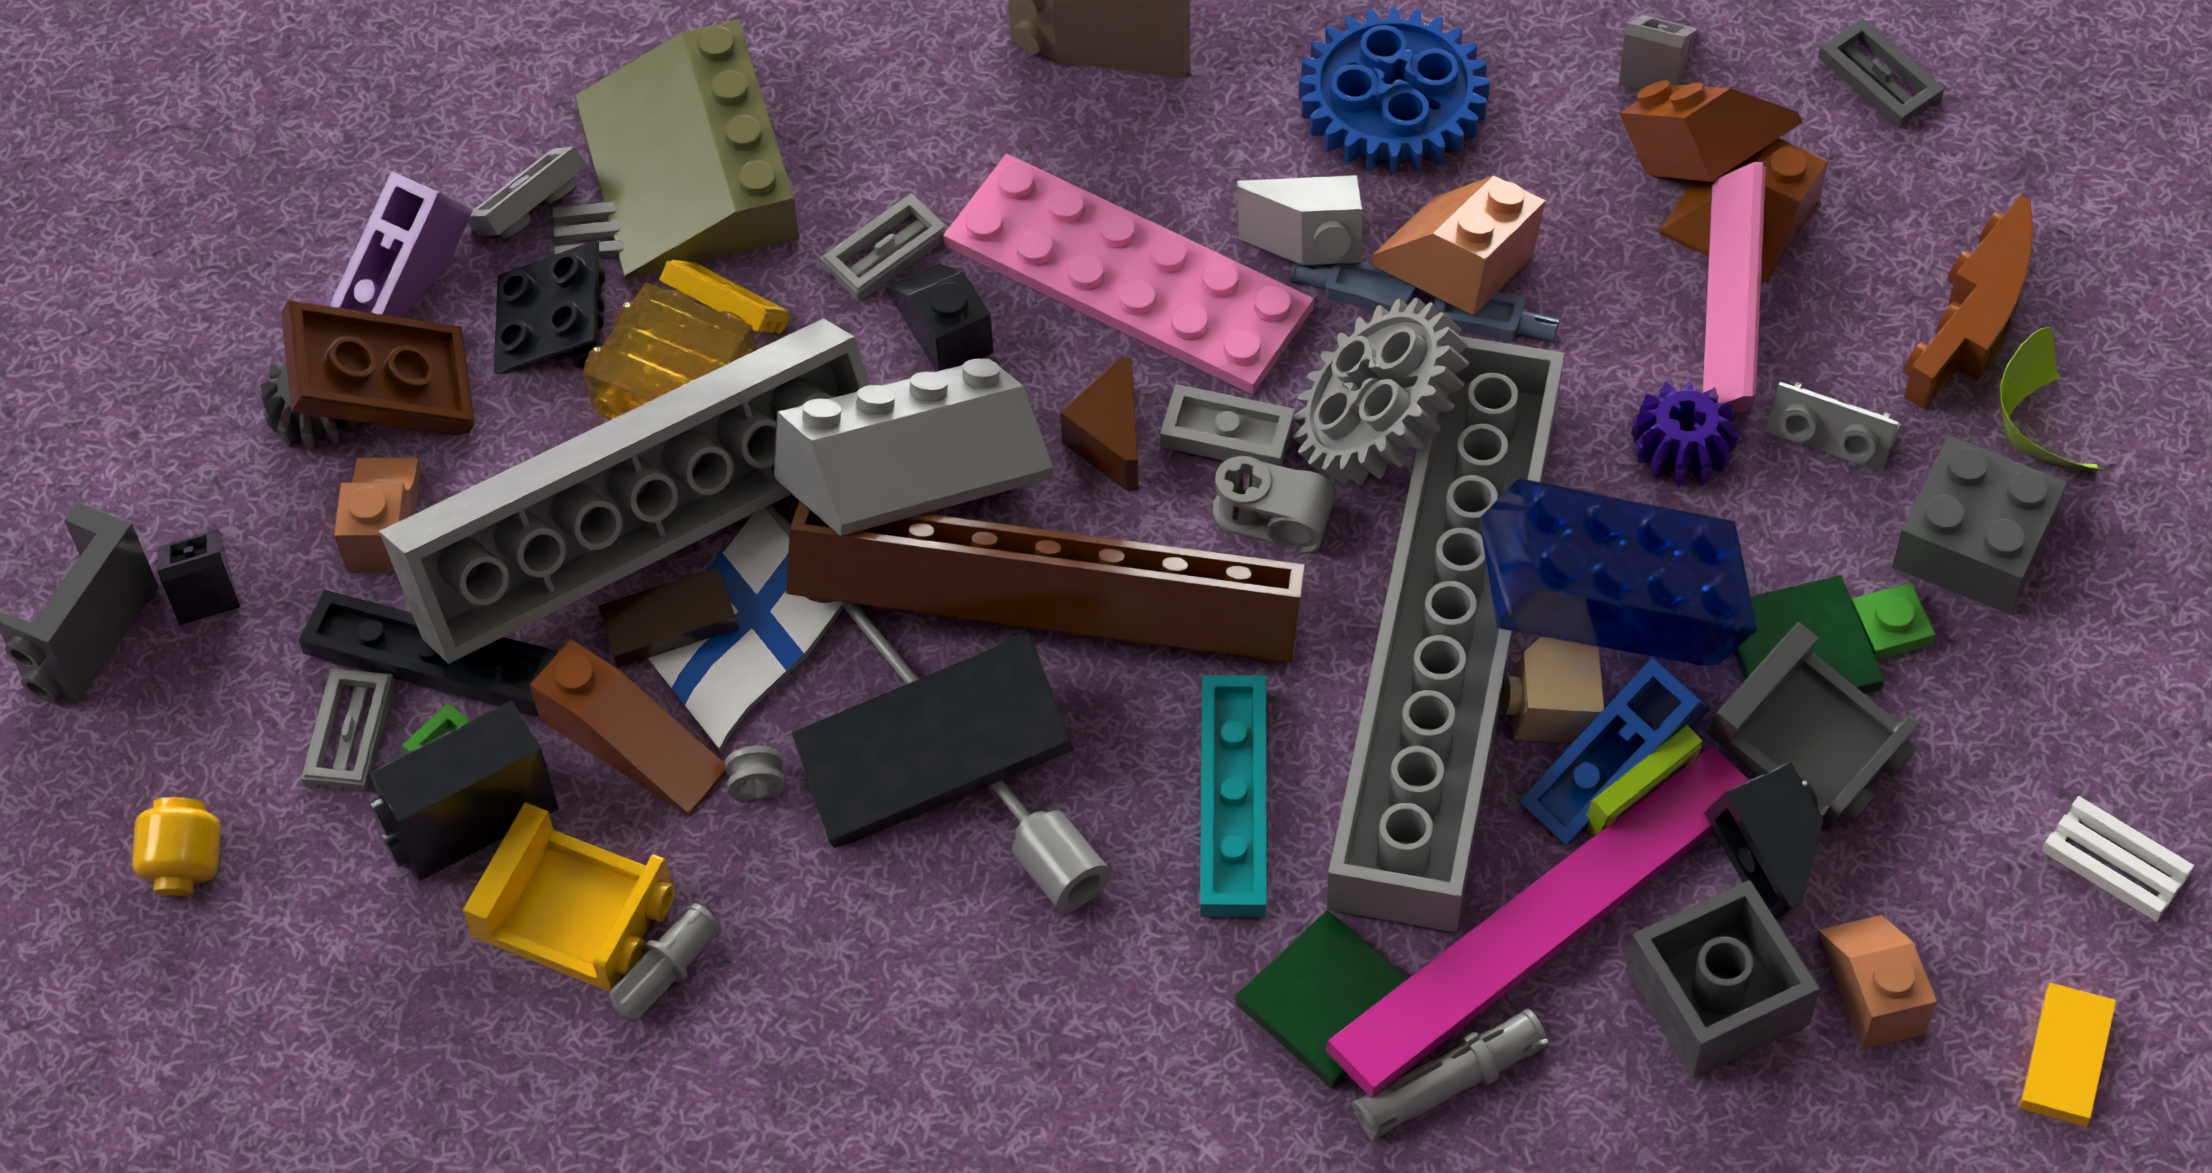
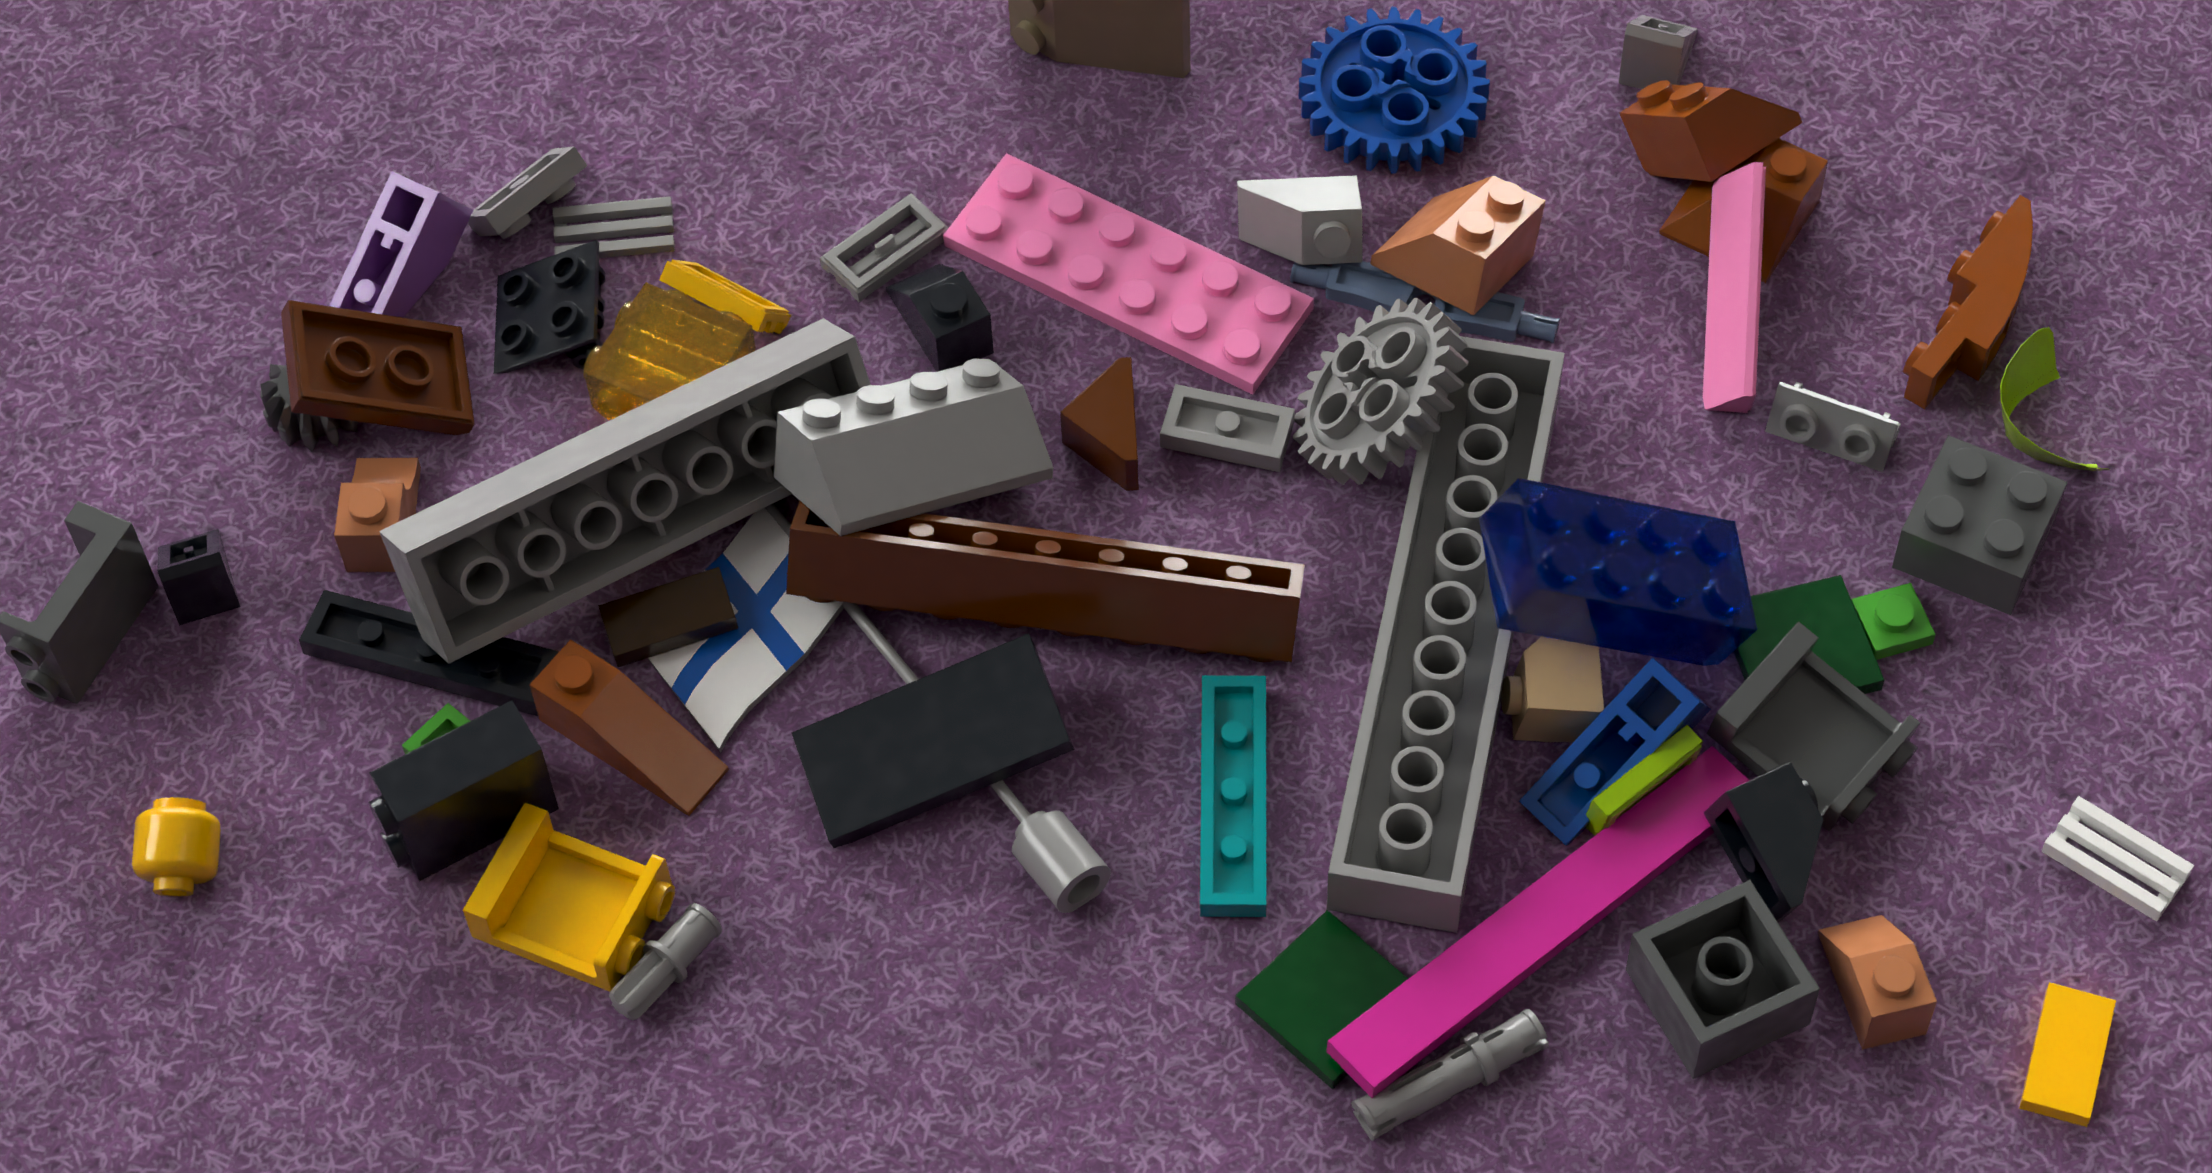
light grey tile [301,668,395,793] -> none
olive slope [575,19,799,280] -> none
light grey bush [725,745,786,801] -> none
light grey piece [1212,456,1337,553] -> none
dark purple gear [1631,379,1739,488] -> none
dark grey tile [1818,18,1945,129] -> none

